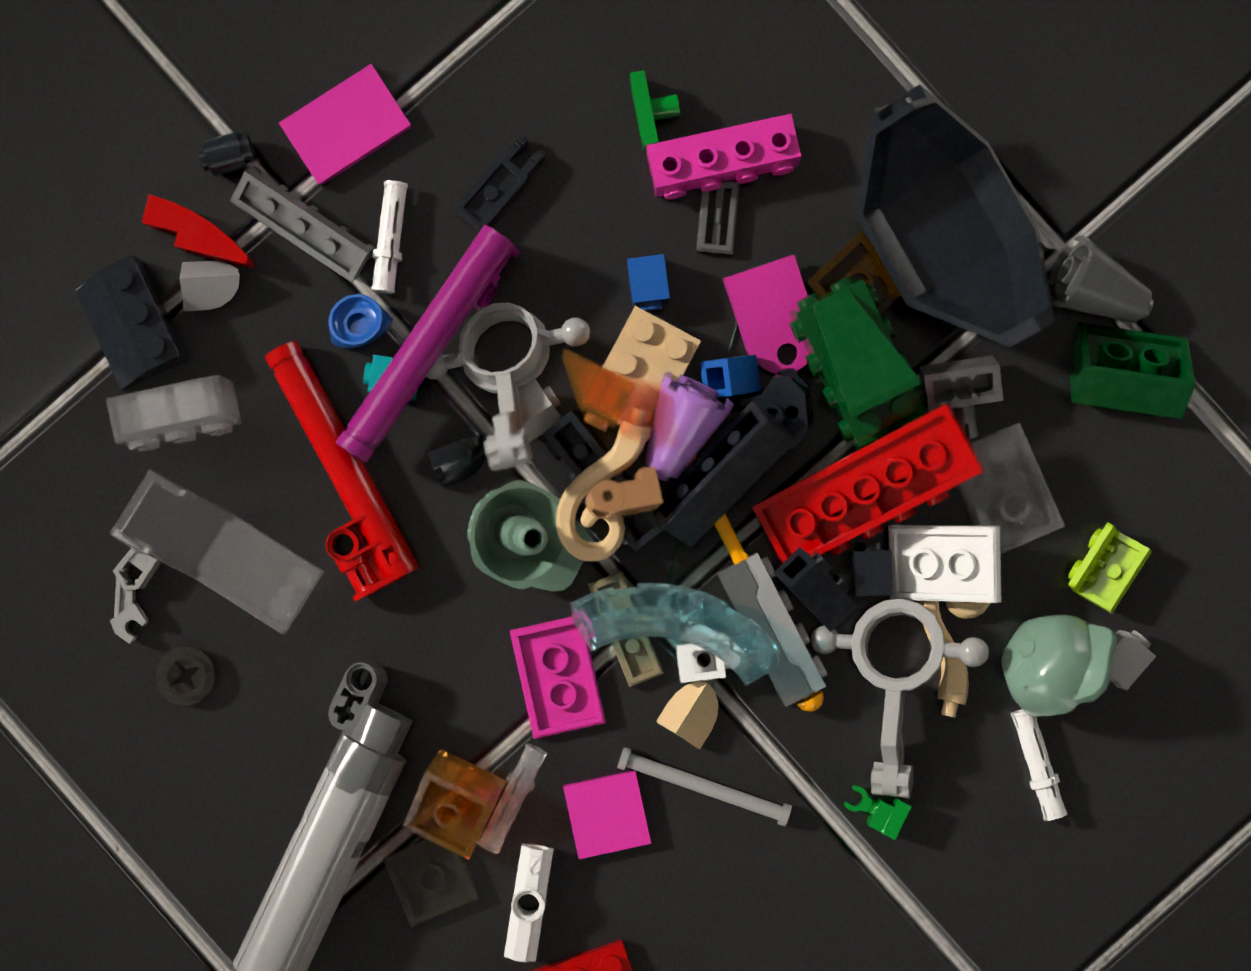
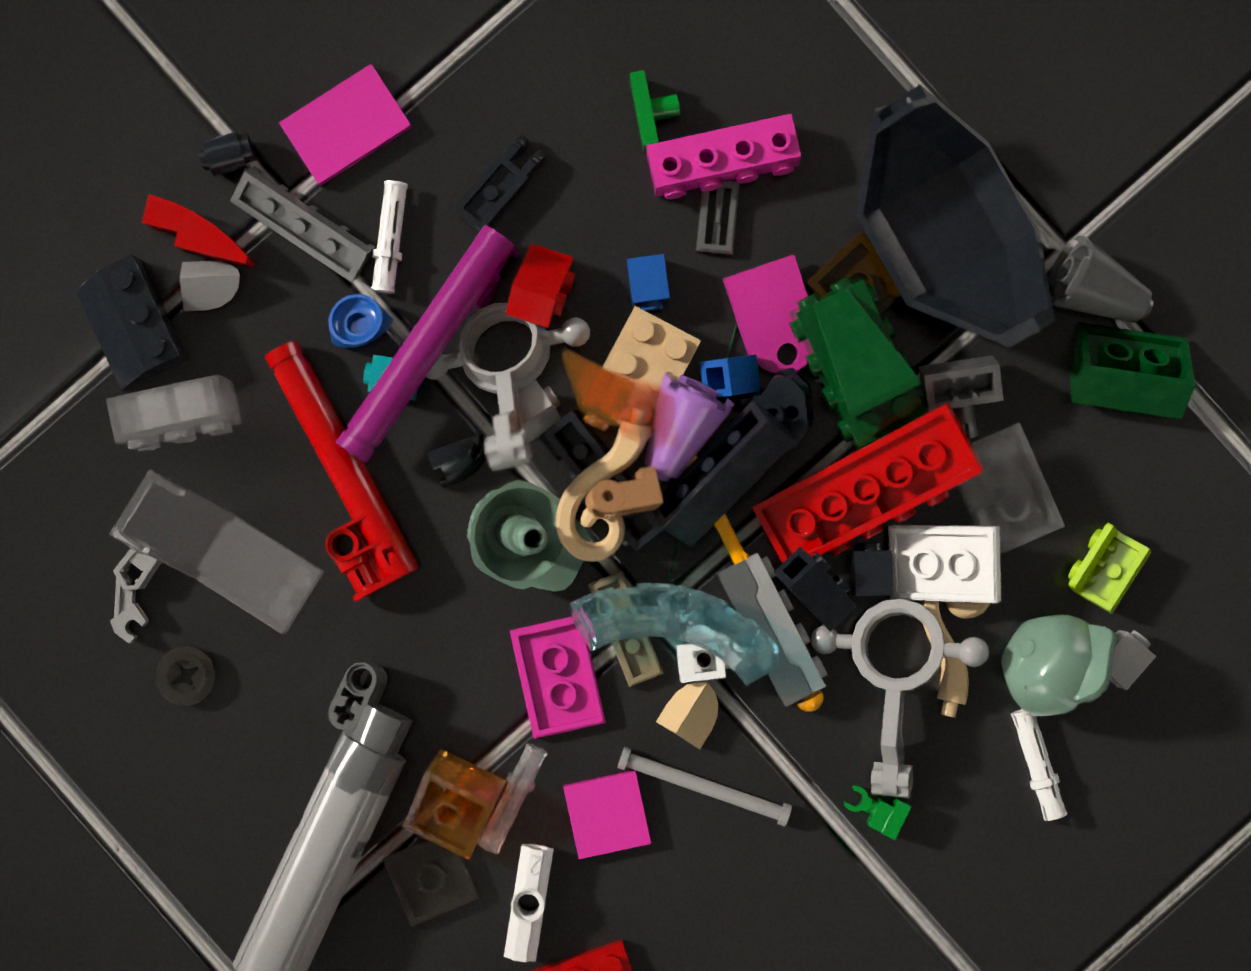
none -> red brick [505,243,576,328]

